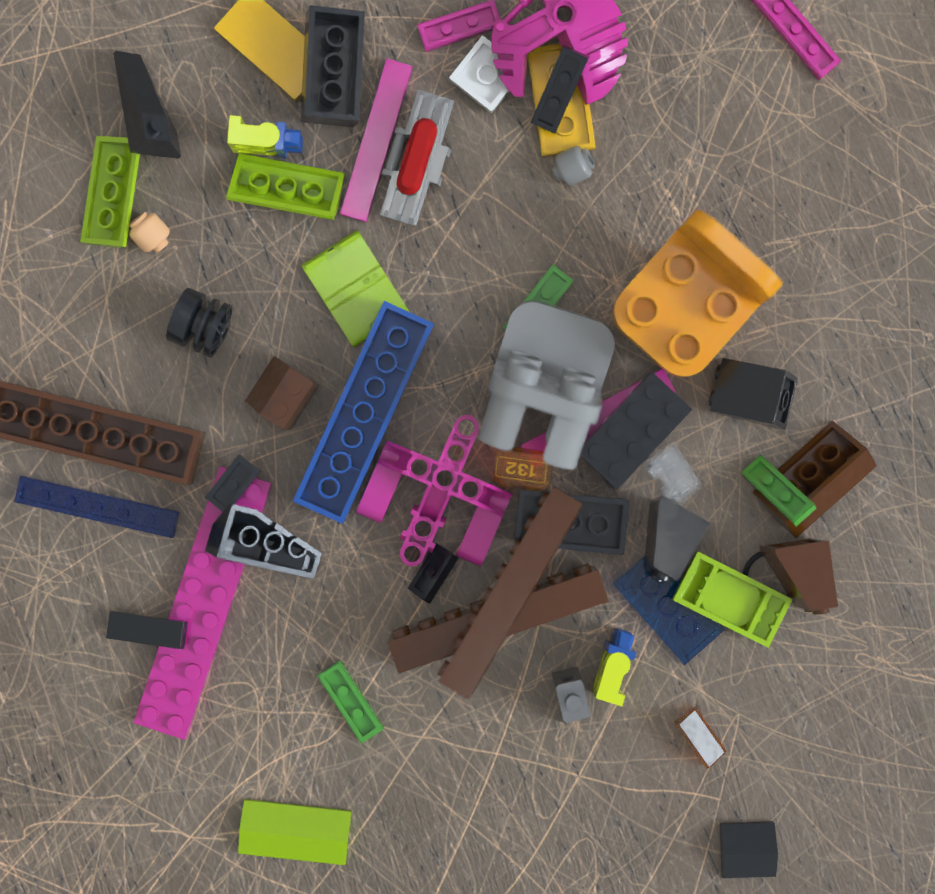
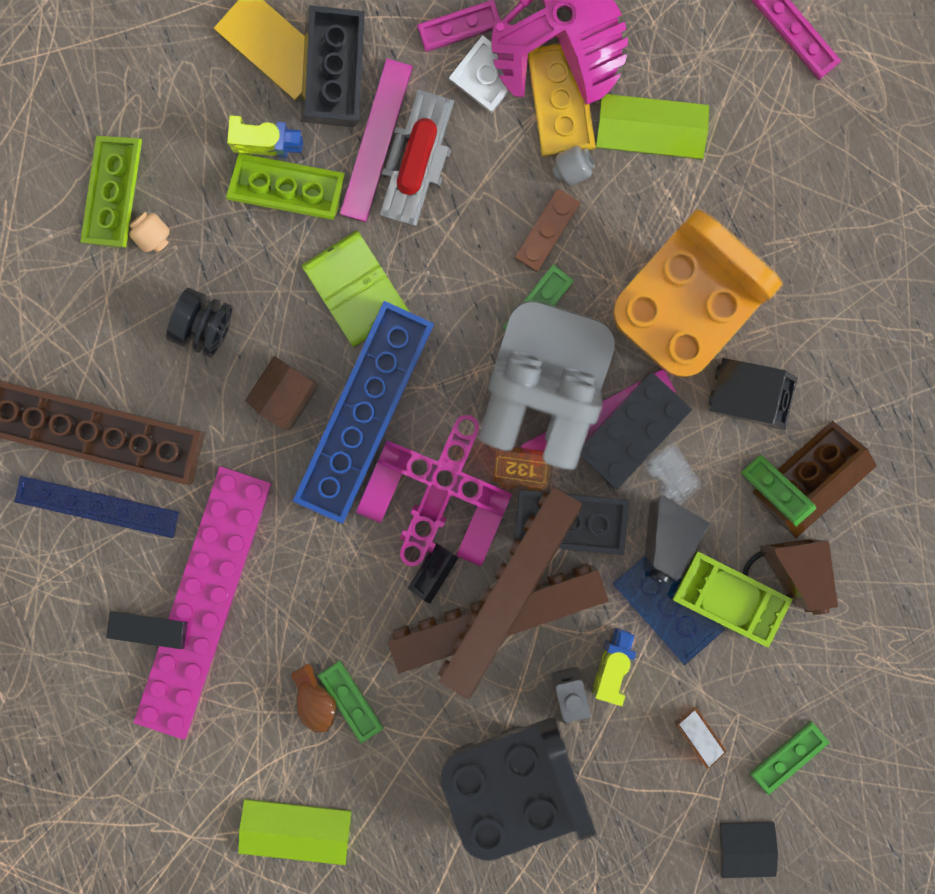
black wedge [113,51,181,159] -> none
black plate [205,454,261,512] -> none
black wedge [205,503,322,579] -> none
black tile [530,45,589,134] -> none
none -> dark orange animal [291,664,336,733]
none -> black piece [441,717,597,861]
none -> dark orange plate [515,189,581,272]
none -> lime slope [596,94,709,160]
none -> bright green tile [750,721,830,795]

